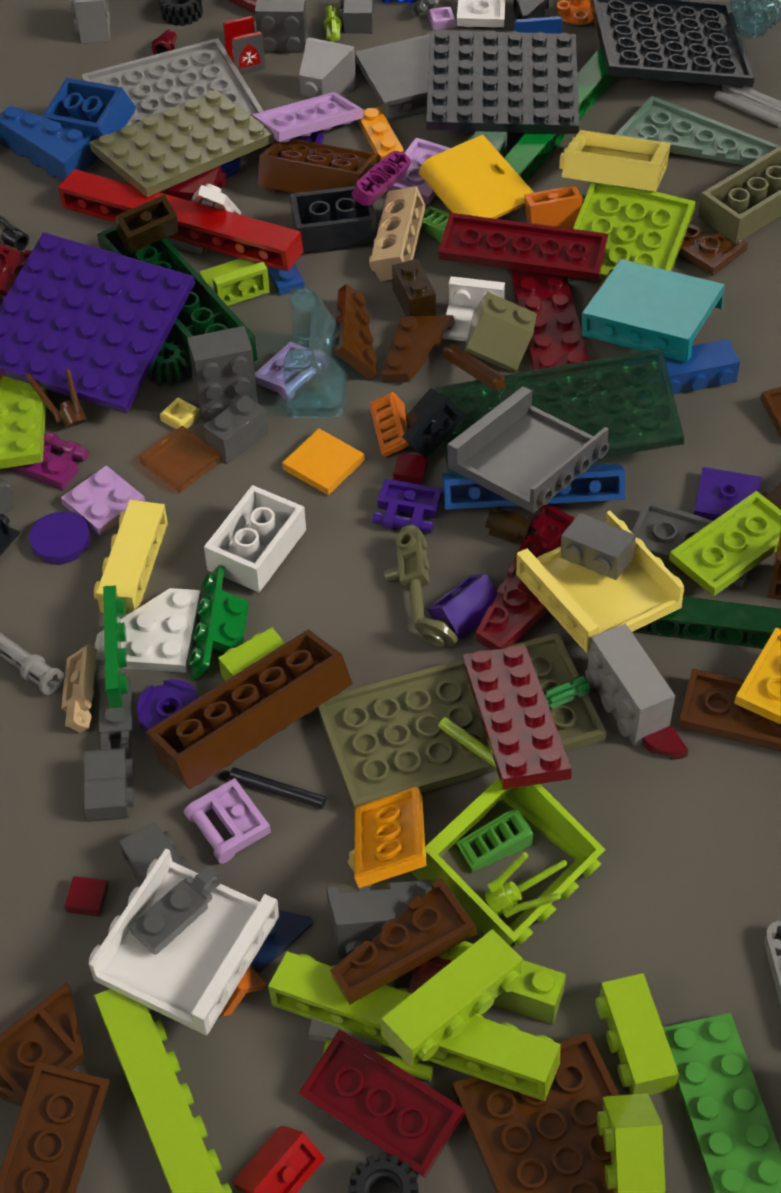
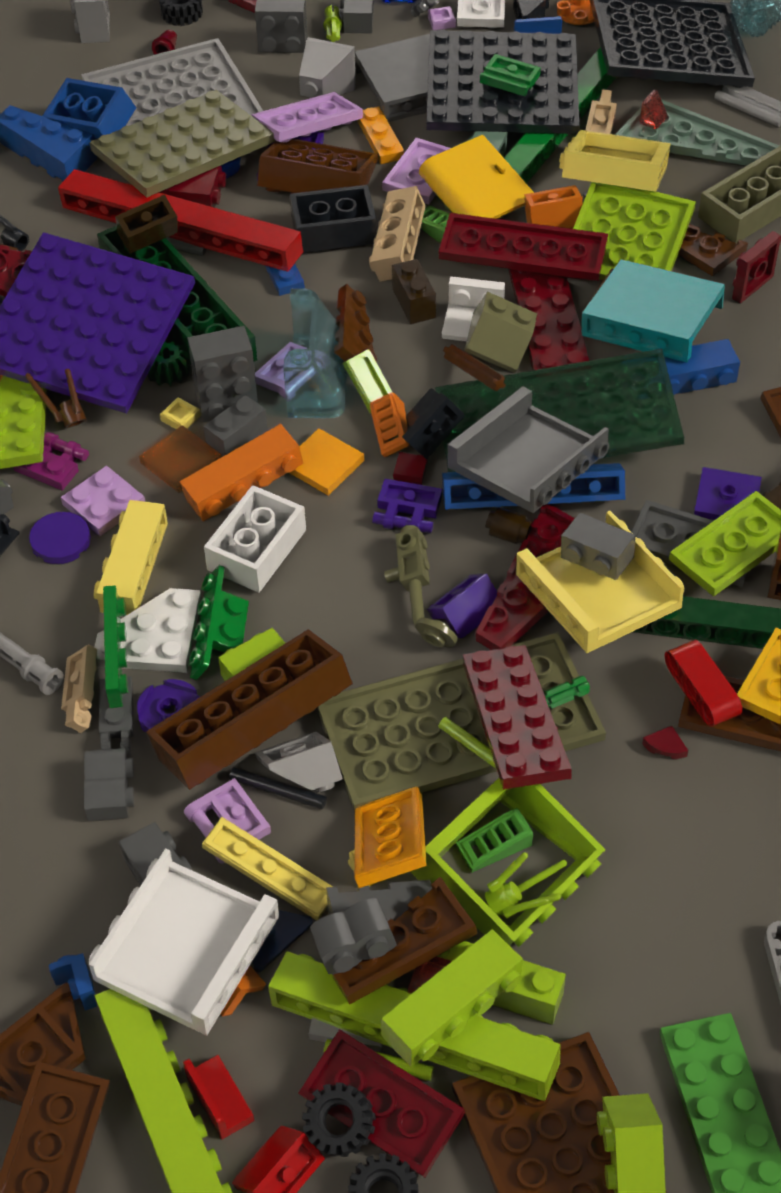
dark red tile [64,876,109,917] -> none
dark grey hinge [129,866,220,955] -> none
white wing [192,184,241,215] -> none
lime bracket [200,258,270,306] -> none
piece [223,16,265,75] -> none
magenta beam [351,151,411,206] -> none
reddish brown wing [381,315,455,383] -> none
light grey brick [585,623,675,747] -> none
lime brick [595,973,679,1095] -> none
none -> blue bracket [48,953,98,1011]
none -> orange brick [180,424,304,521]
none -> red panel [183,1055,255,1140]
none -> light yellow tile [202,817,333,920]
none -> light grey slope [255,732,343,792]
none -> black tyre [302,1082,376,1157]
none -> dark grey brick [310,898,397,974]
none -> tile [343,349,392,413]
none -> green plate [480,54,541,97]
none -> tan hinge [585,89,617,134]
none -> clear red slope [640,90,667,129]
none -> red beam [664,640,742,727]
none -> dark red plate [732,231,781,304]

